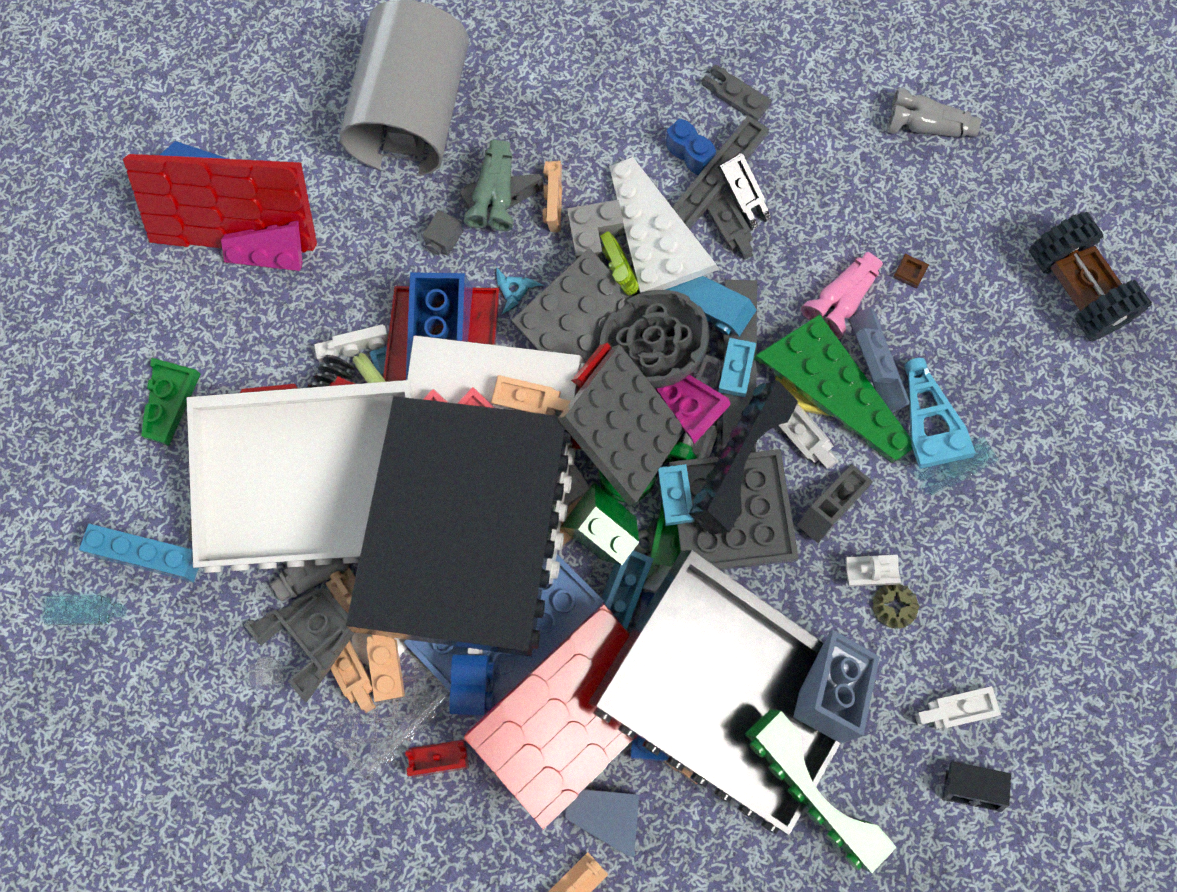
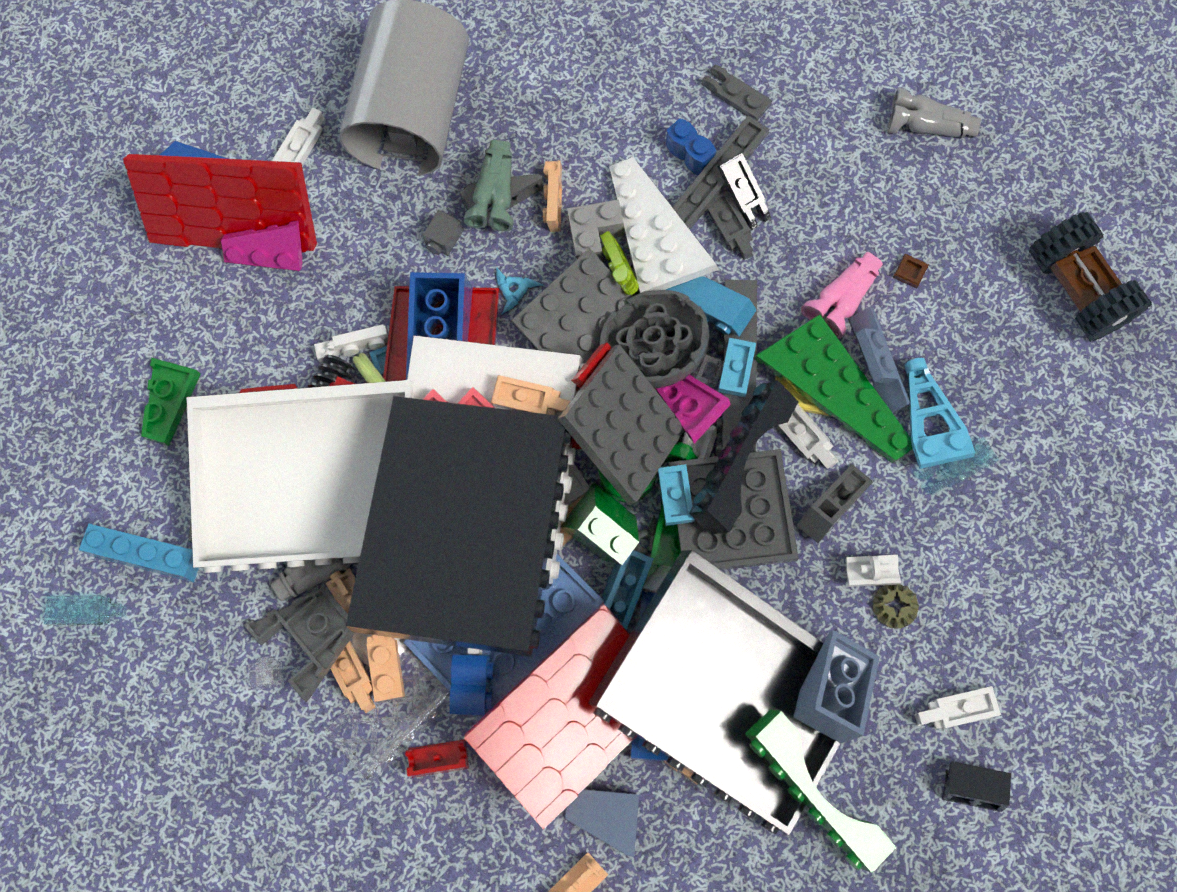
none -> white hinge [272,108,325,165]

